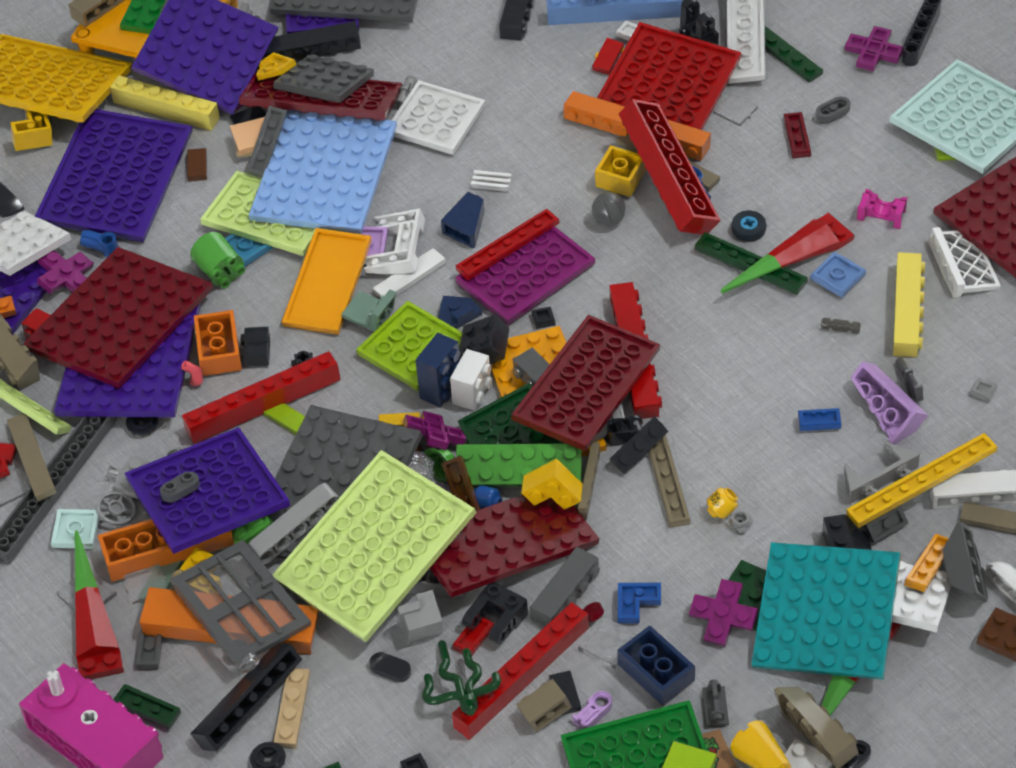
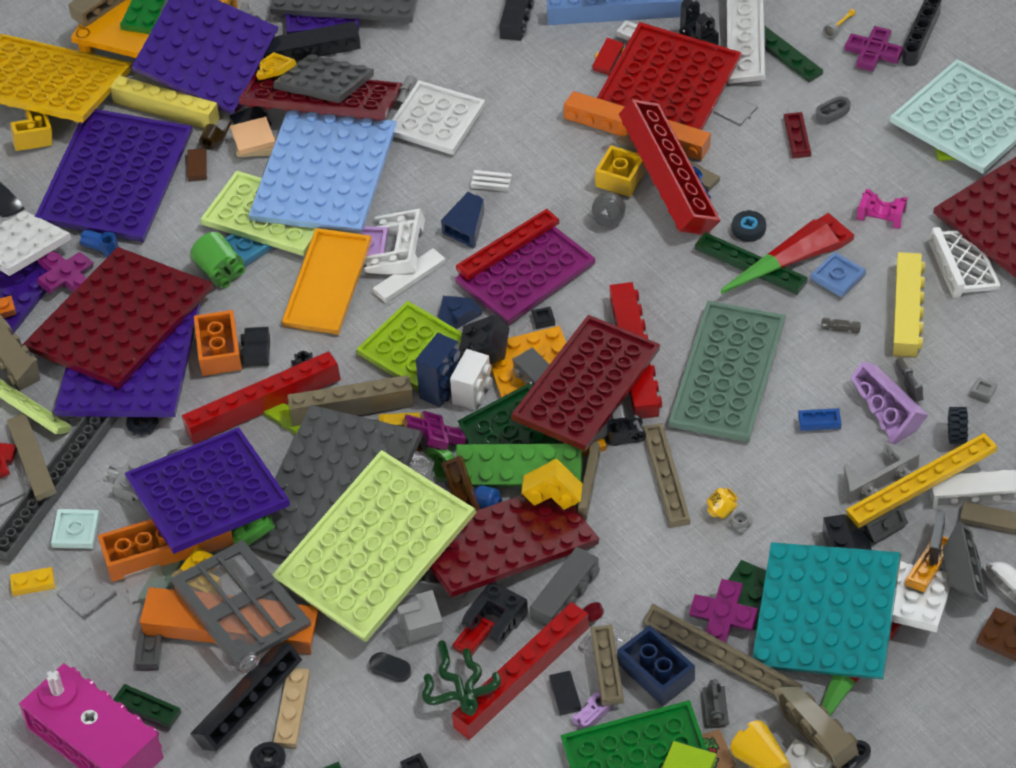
red brick [21,308,50,339] -> none
red plate [75,530,124,679] -> none
light grey wheel [96,491,136,527] -> none
dark grey plate [160,472,200,502] -> none
coral arm [181,361,203,387] -> none
dark grey plate [246,106,287,178] -> none
light grey beam [248,483,340,565] -> none
sand green bracket [341,289,397,332] -> none
dark tan brick [516,679,572,733] -> none
black plate [609,416,669,474] -> none
blue plate [618,582,661,623] -> none
none -> yellow plate [10,567,55,597]
none -> dark brown panel [199,121,232,149]
none -> dark tan brick [288,375,413,426]
none -> dark tan tile [590,624,624,706]
none -> dark tan tile [643,604,803,696]
none -> sand green plate [669,301,786,442]
none -> light grey hinge [823,9,855,38]
none -> tile [929,510,946,565]
none -> black bush [948,407,968,444]

